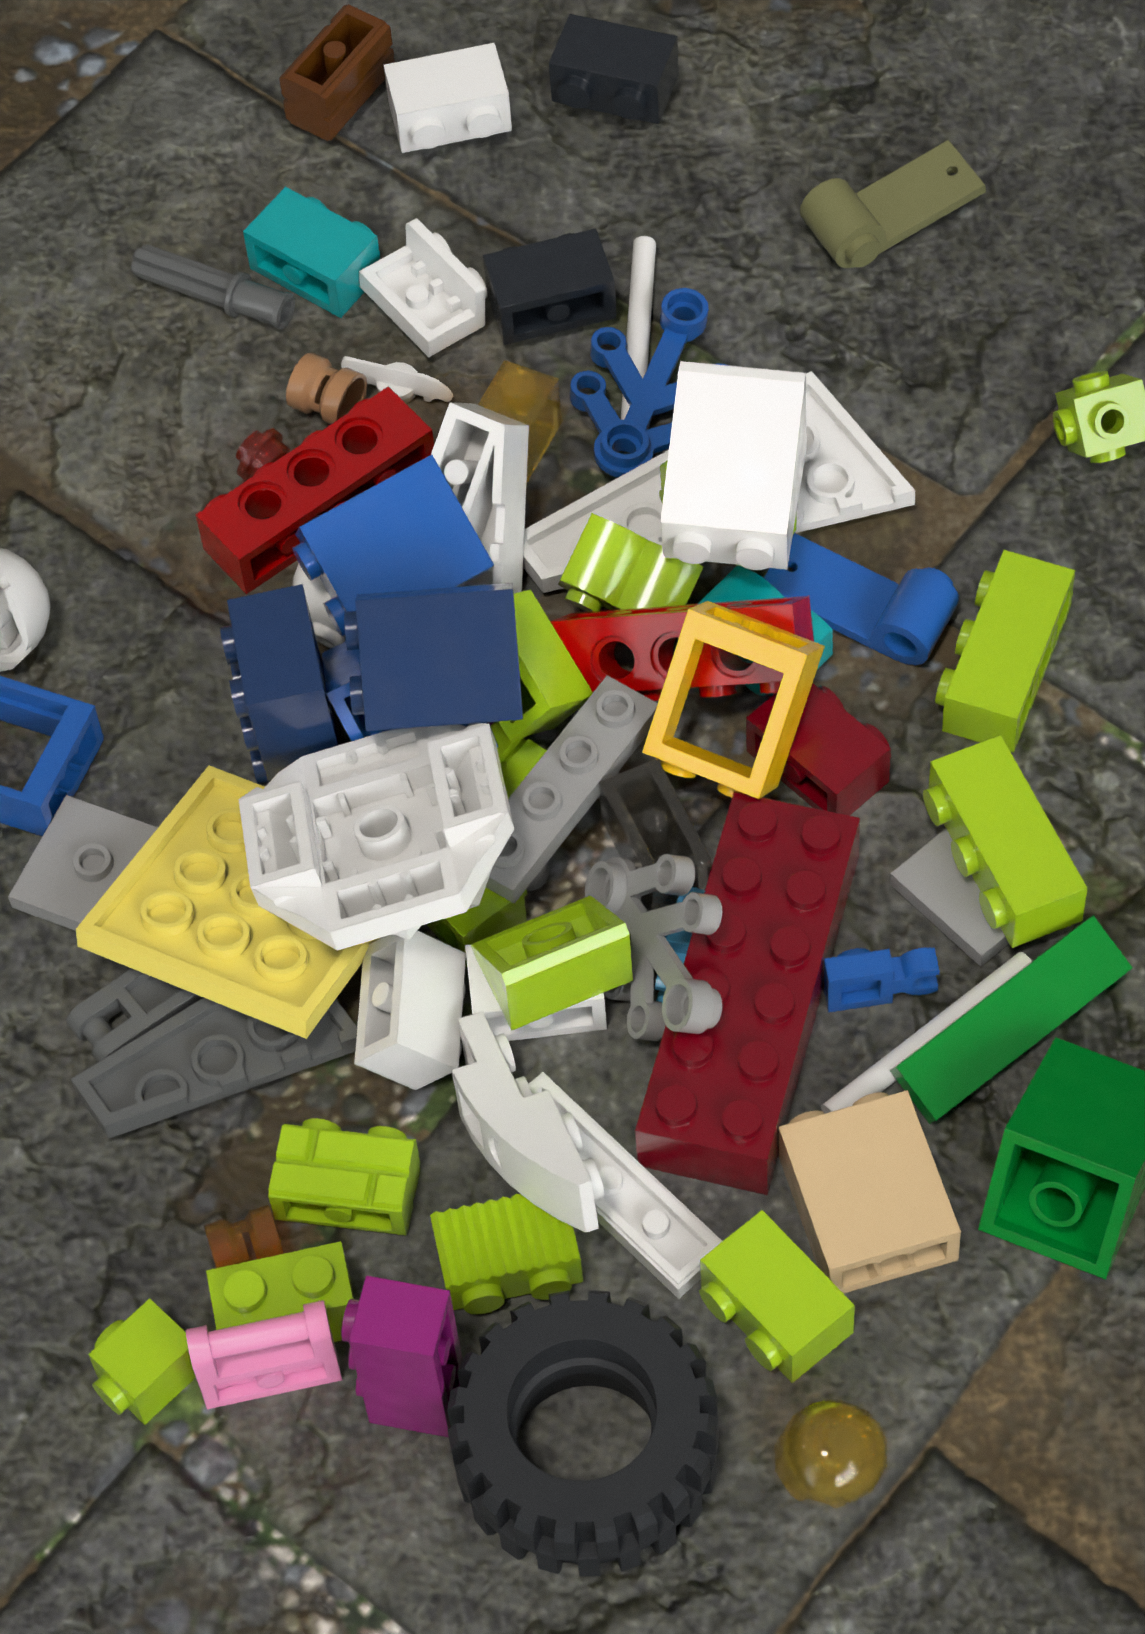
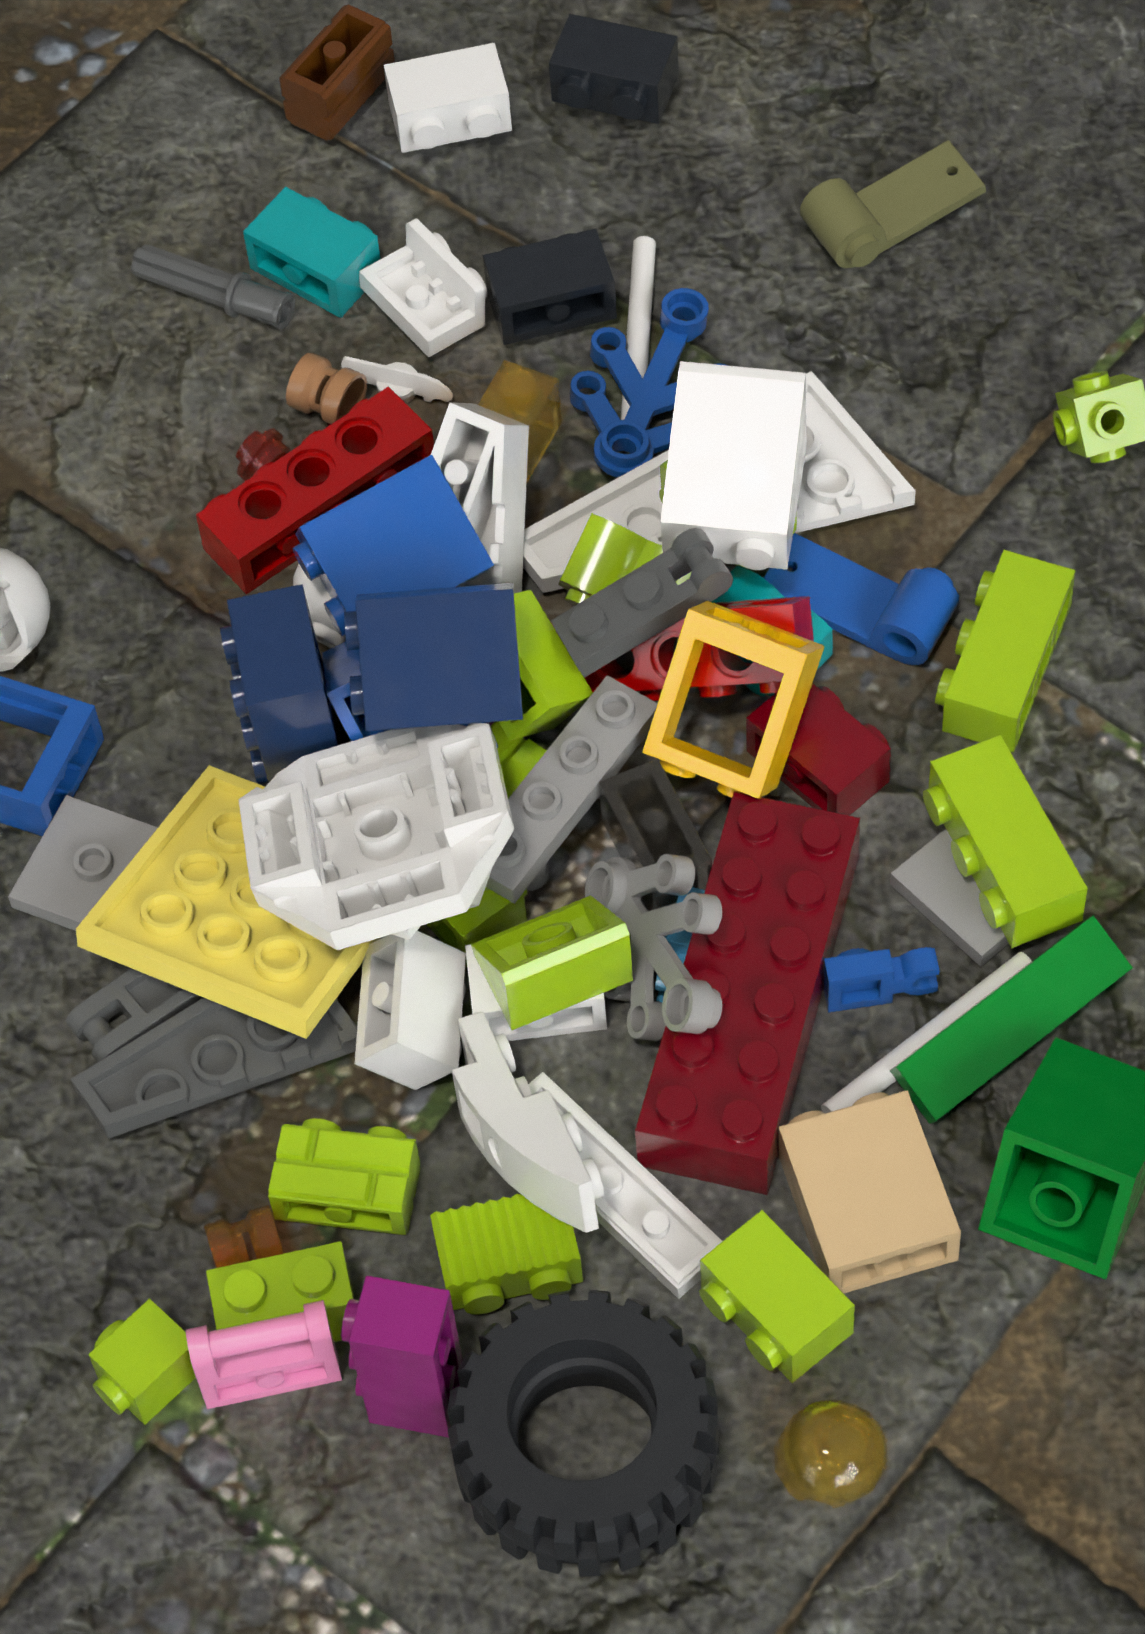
none -> dark grey plate [551,528,733,678]

